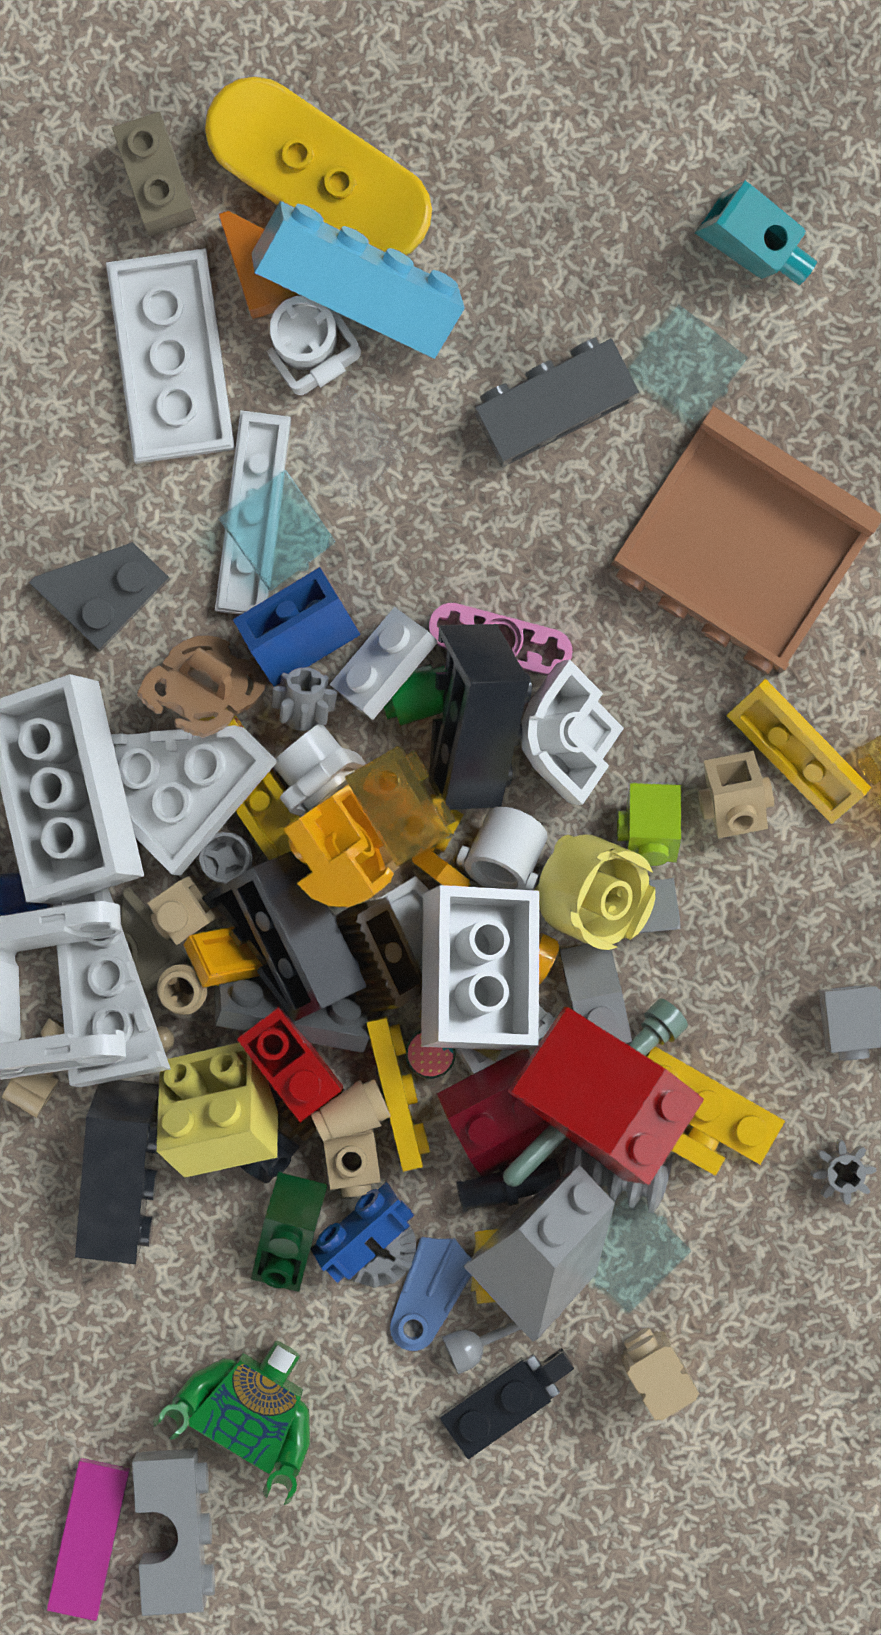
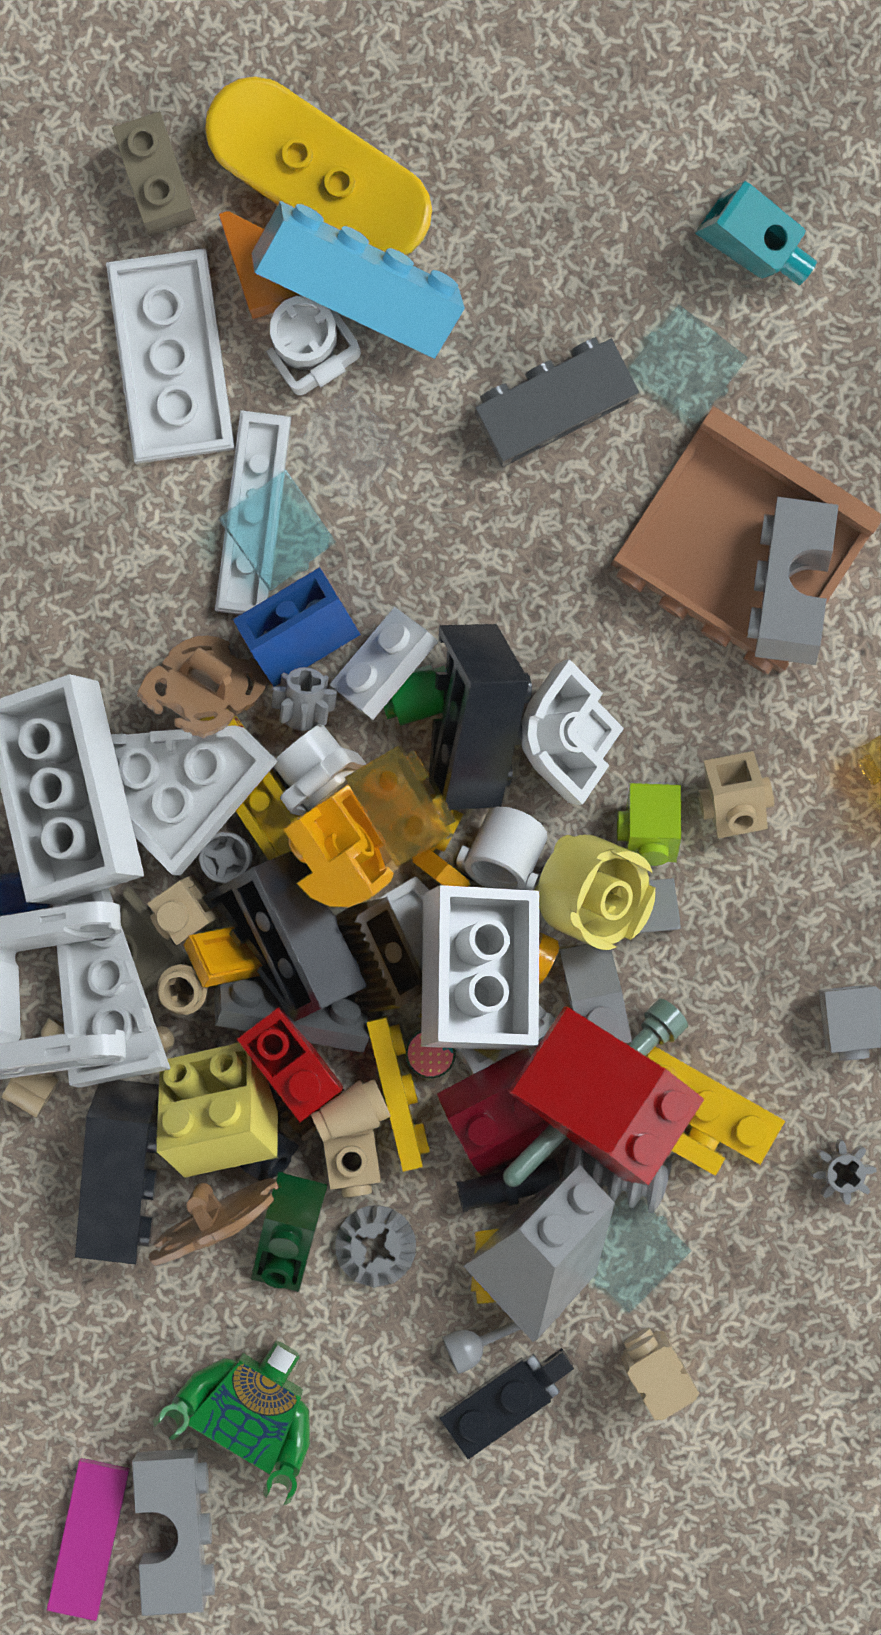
dark grey wing [29,542,170,651] -> none
blue hinge [311,1181,415,1283] -> none
medium blue piece [390,1237,472,1351] -> none
bright pink beam [429,603,572,676] -> none
yellow plate [726,678,871,824] -> none
none -> medium nougat shield [148,1178,278,1266]
none -> light grey arch [747,497,839,665]

